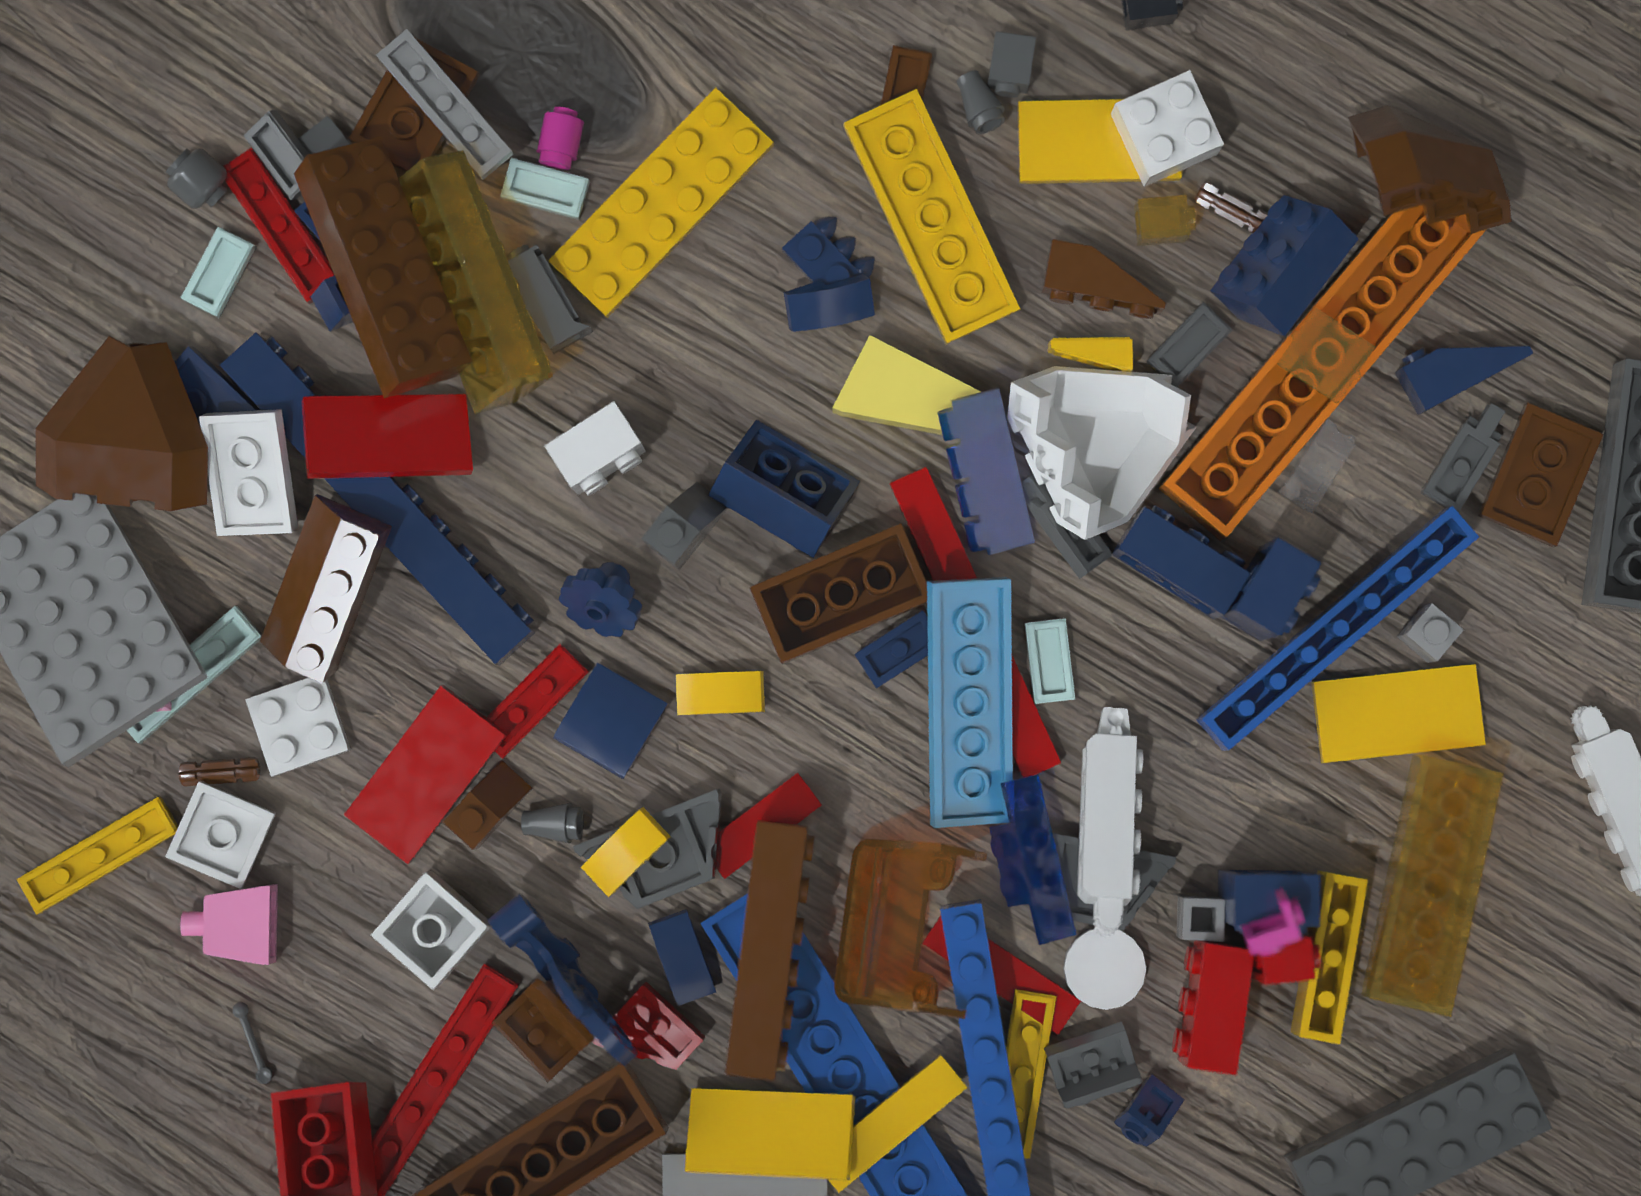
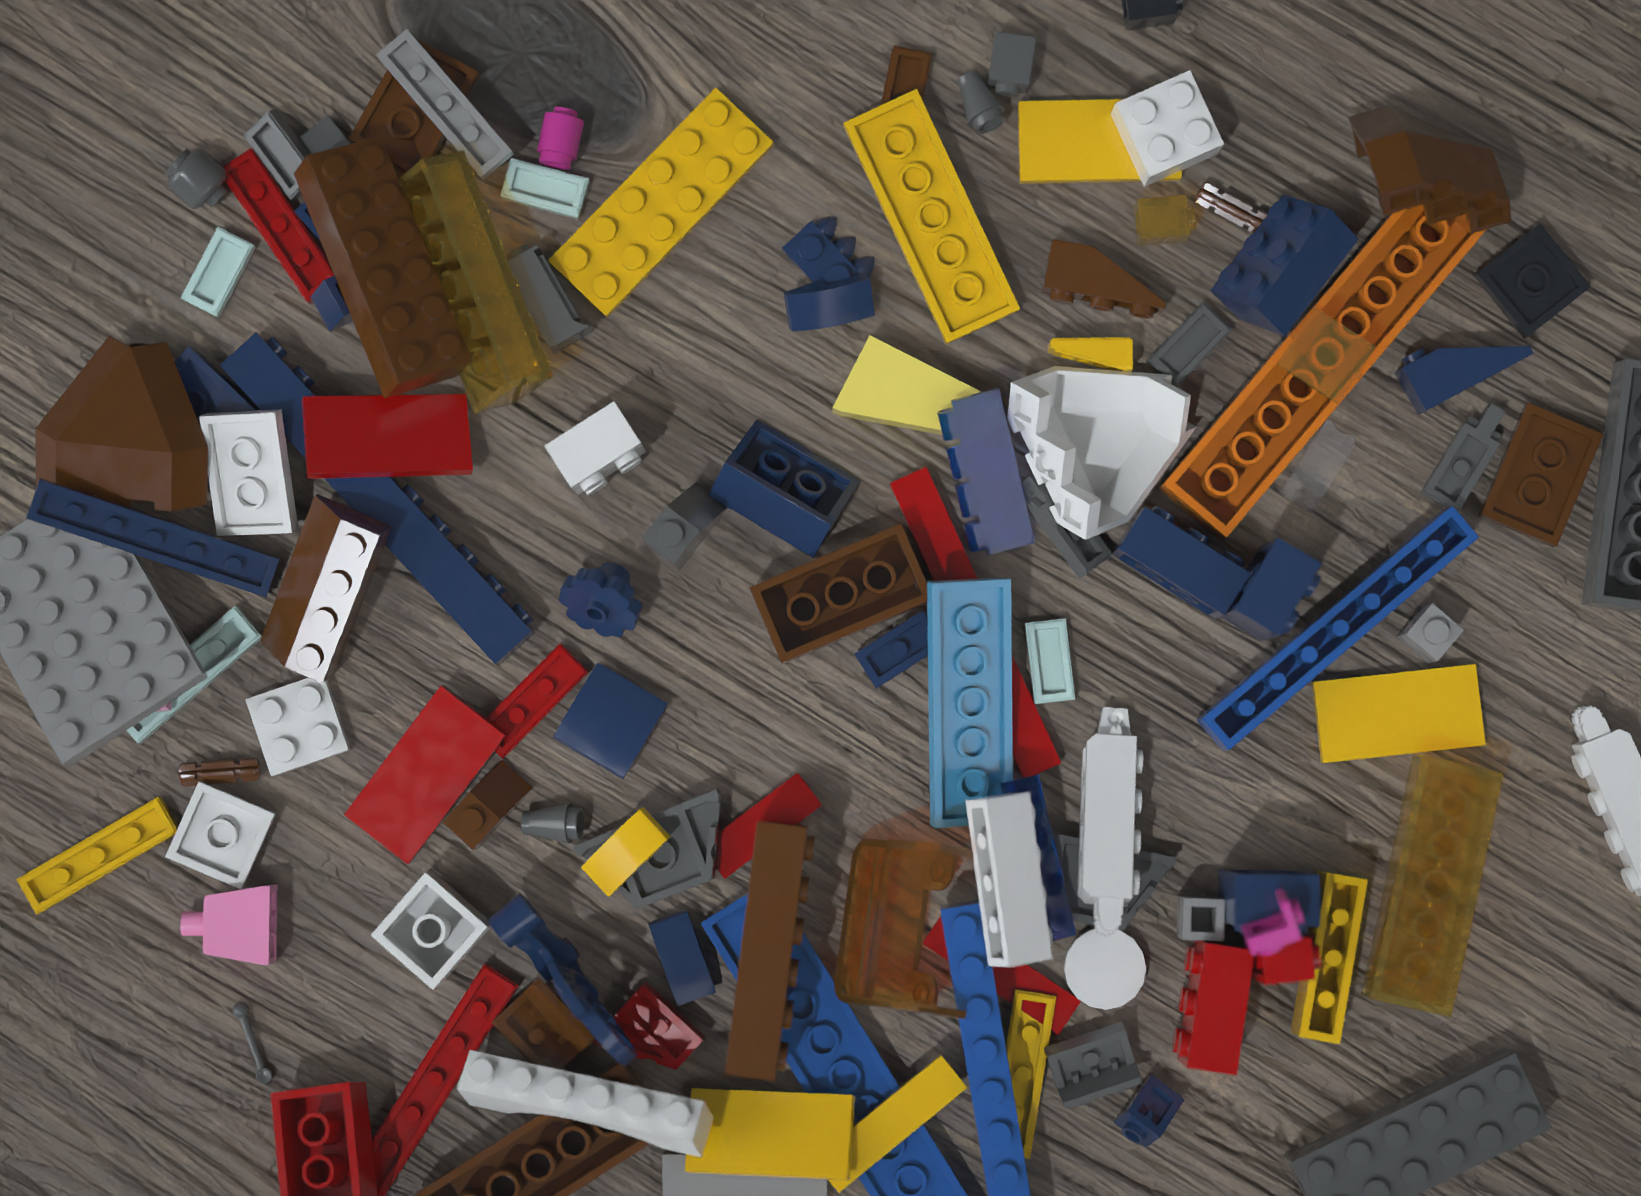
yellow slope [676,671,765,715] -> none
none -> dark blue plate [26,478,279,597]
none -> white arch [457,1050,713,1157]
none -> white brick [966,792,1052,967]
none -> black plate [1474,224,1591,339]

